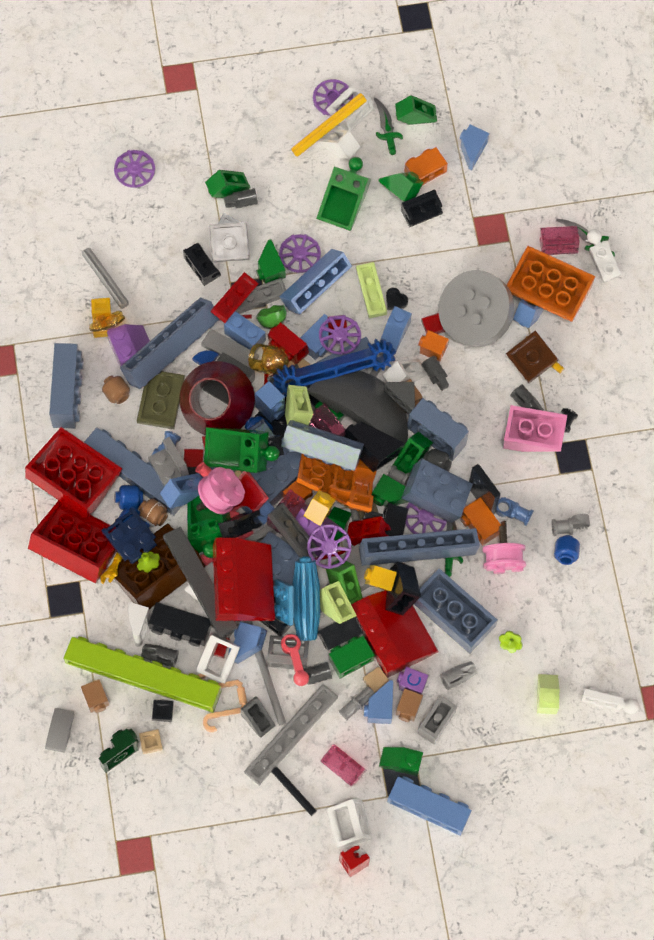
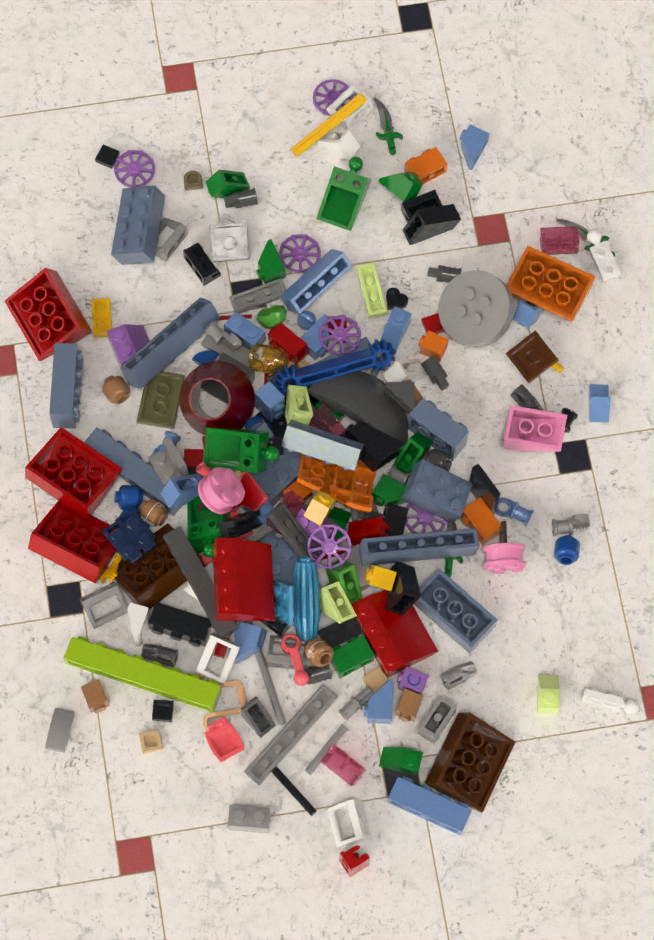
light grey axle [82,248,129,309] -> none
clear yellow dish [89,311,125,332] -> none
dark green plate [98,728,139,773] -> none
lime plant [137,552,160,572] -> none
red plate [211,272,259,323] -> none
green slope [395,95,437,125] -> none
lime plant [499,631,523,653] -> none
none -> red slope [5,268,92,361]
none -> light grey tile [79,582,128,629]
none -> black tile [95,144,120,169]
none -> sand blue brick [111,185,165,265]
none -> light grey tile [155,217,188,262]
none -> dark tan tile [184,171,203,191]
none -> light grey connector [204,321,242,352]
none -> coral piece [204,717,245,762]
none -> light grey brick [228,805,270,833]
none -> medium blue tile [297,311,316,330]
none -> medium nougat head [304,638,334,667]
none -> light grey bar [305,724,348,775]
none -> black slope [402,204,461,245]
none -> reddish brown slope [425,712,515,813]
none -> dark grey hinge [427,265,462,283]
none -> medium blue slope [589,384,611,423]

